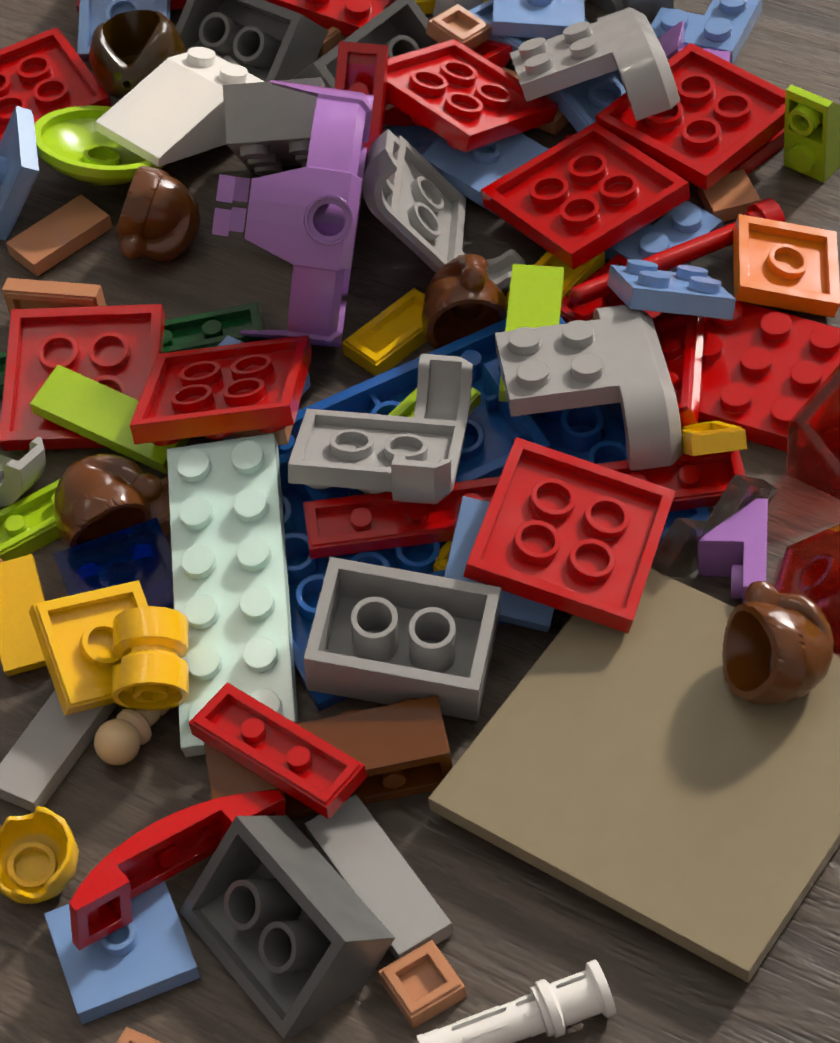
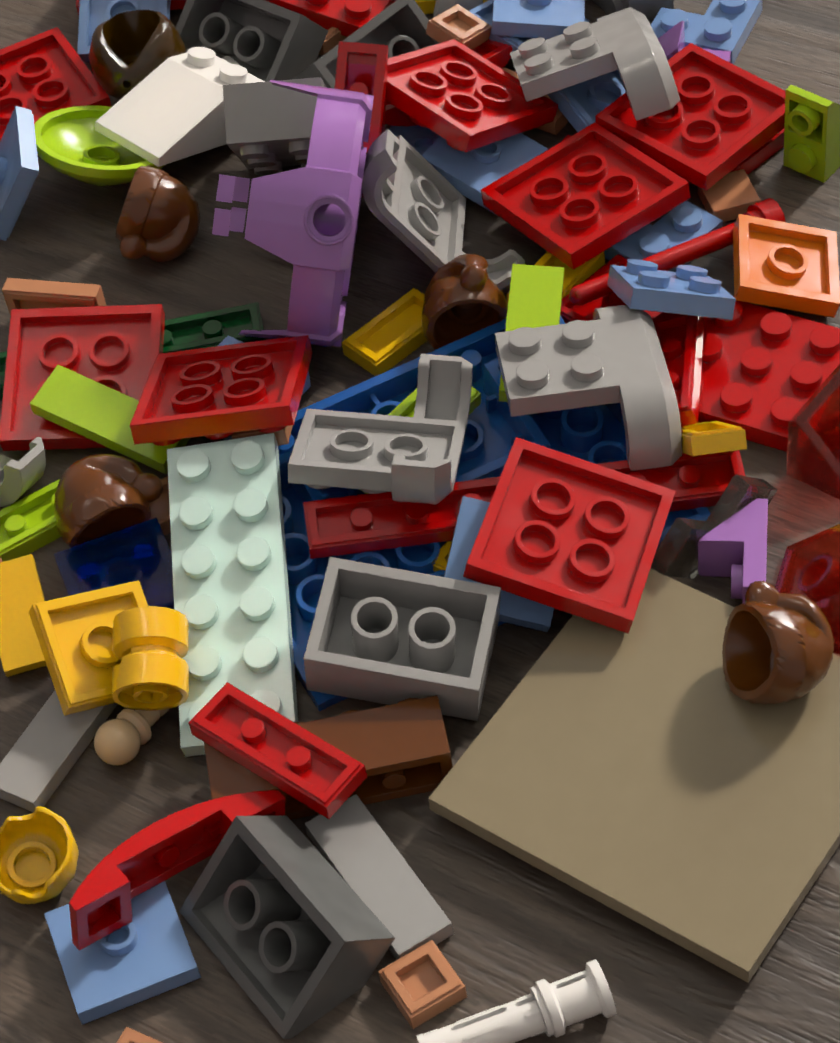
nougat tile [6,194,113,277] -> none

